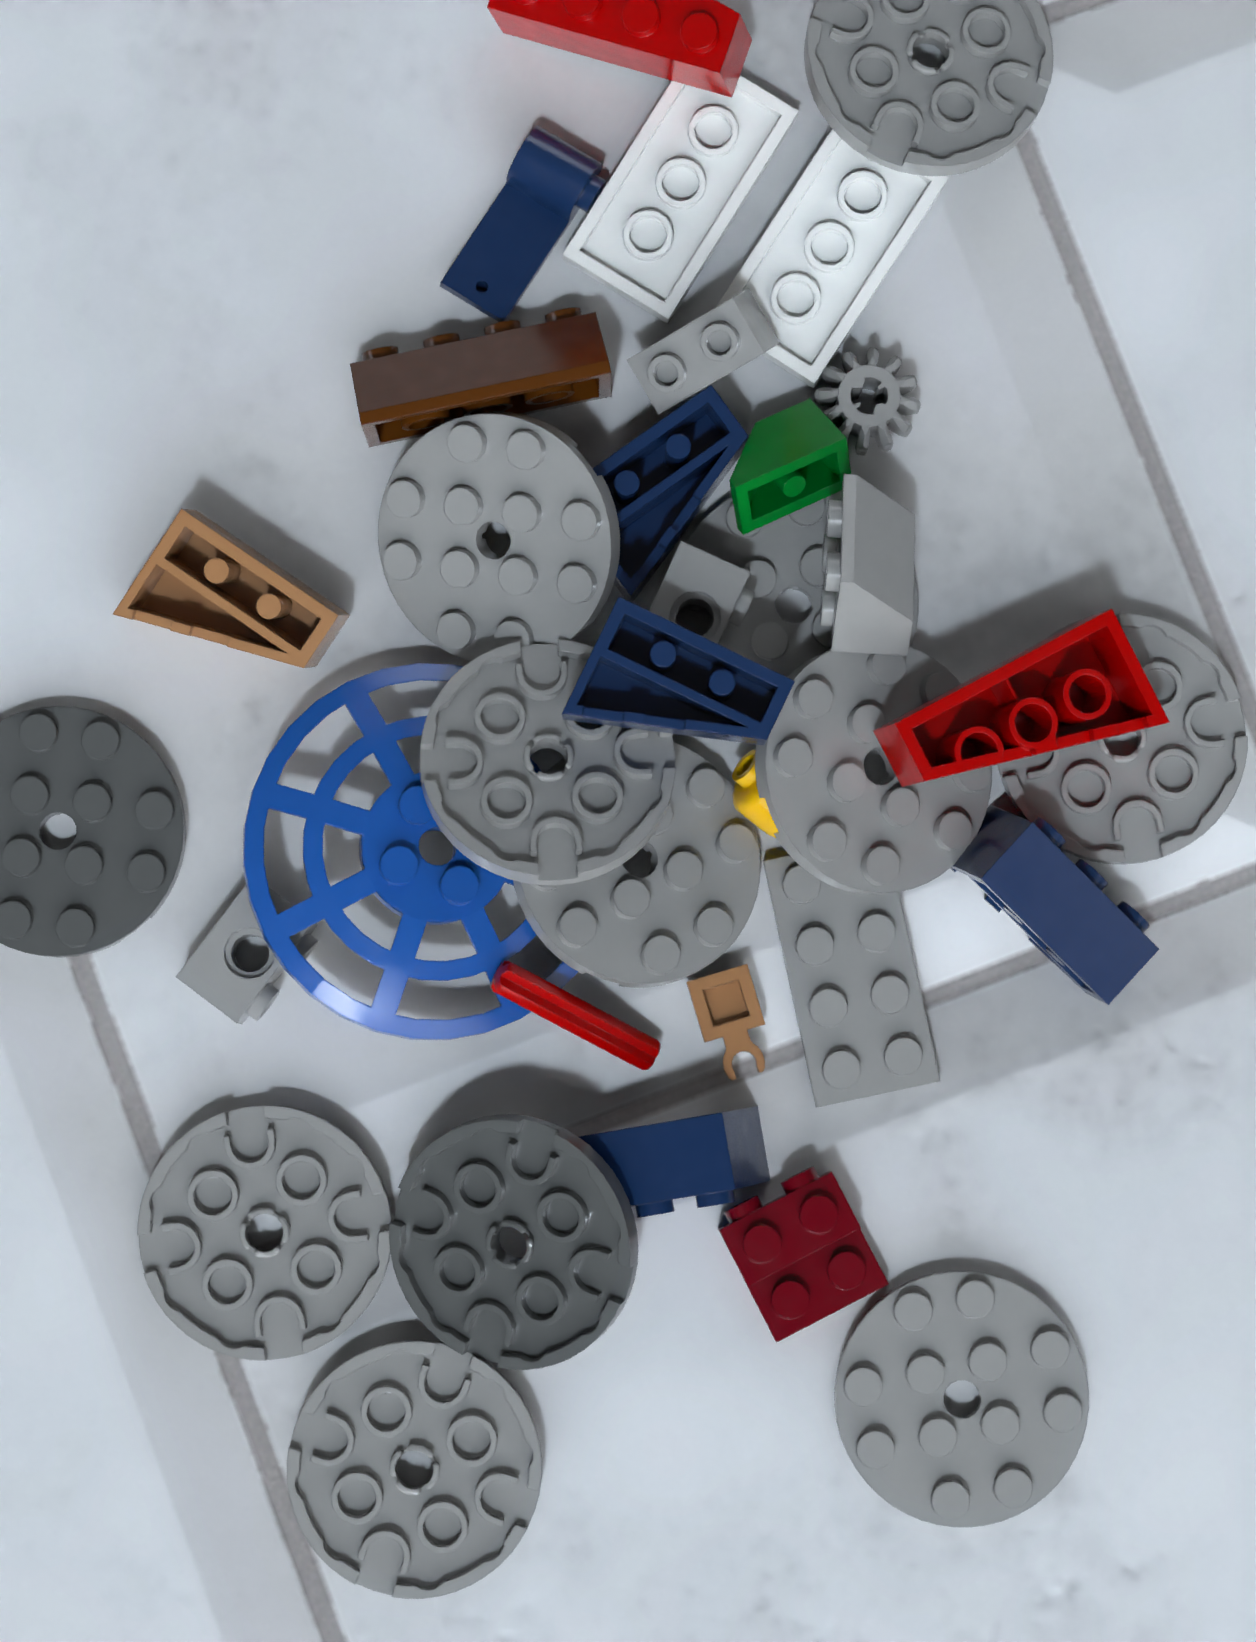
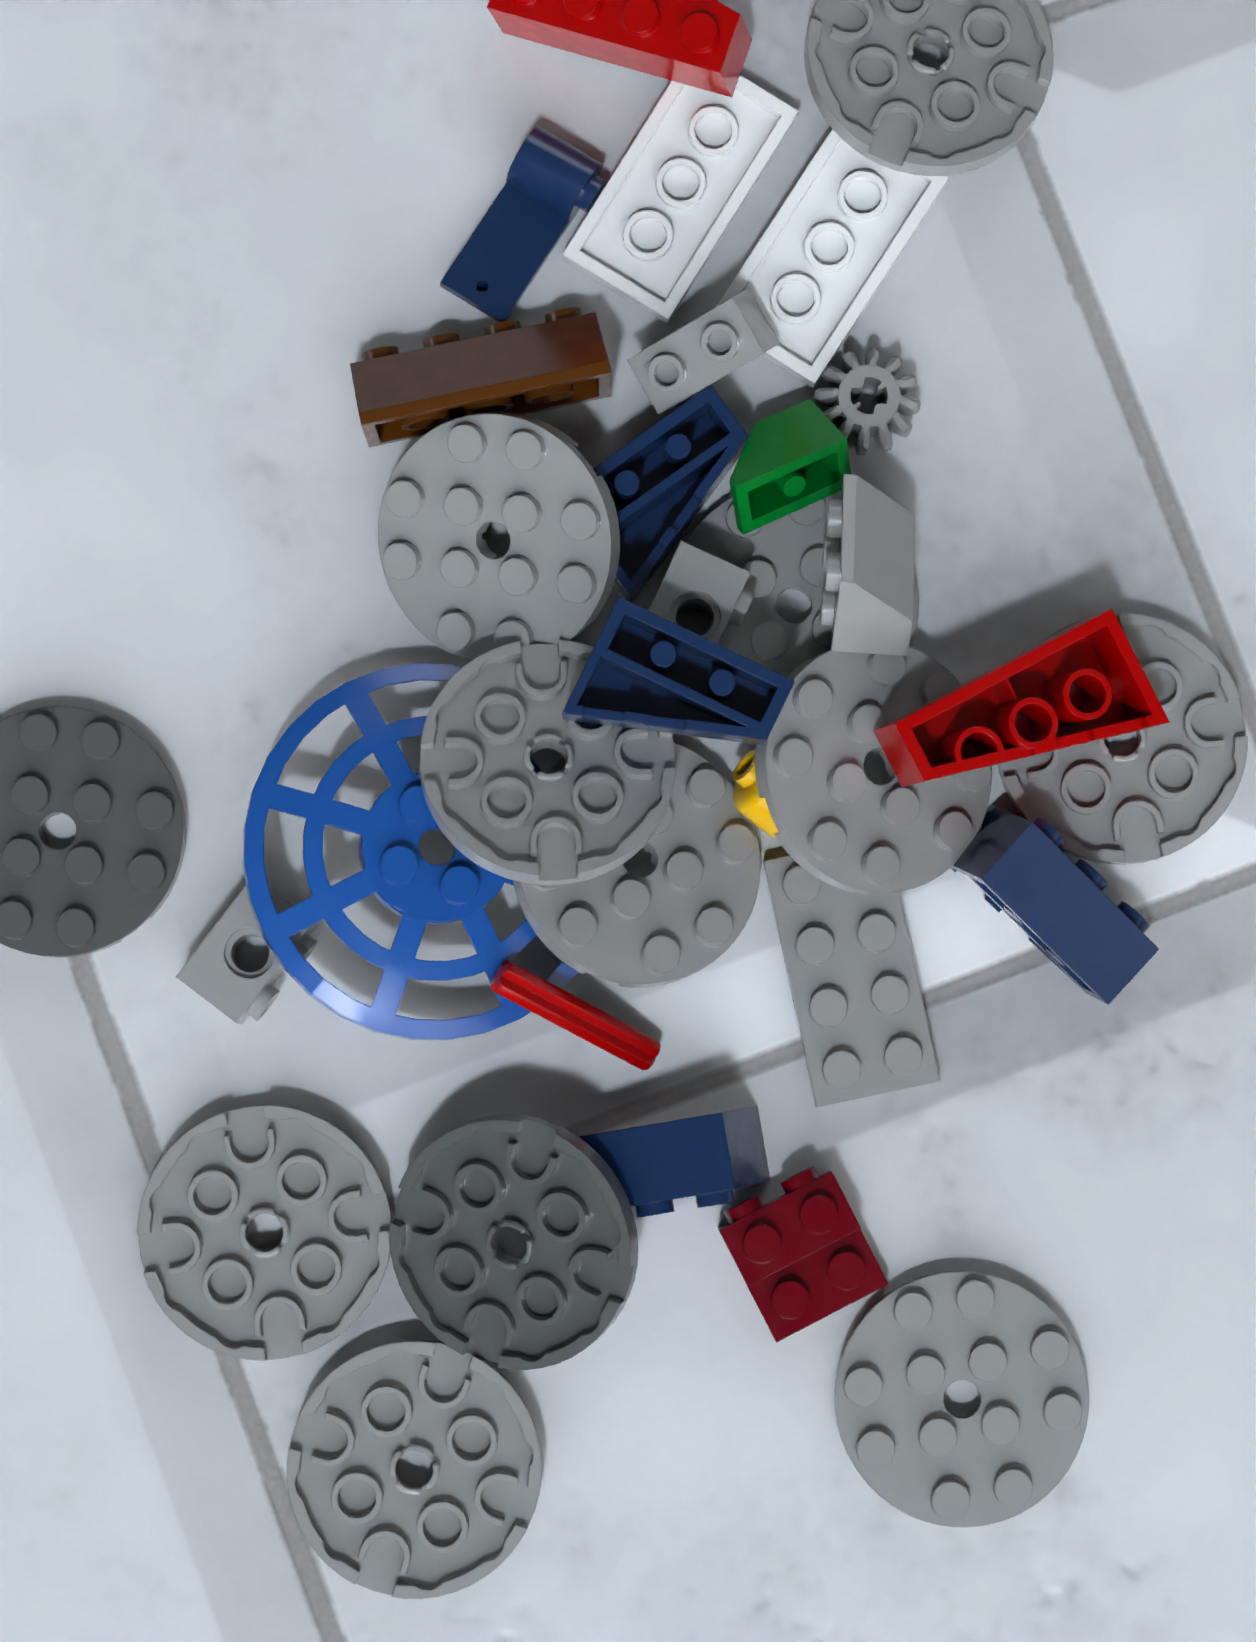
medium nougat wedge [113,509,350,668] -> none
medium nougat plate [686,964,765,1081] -> none

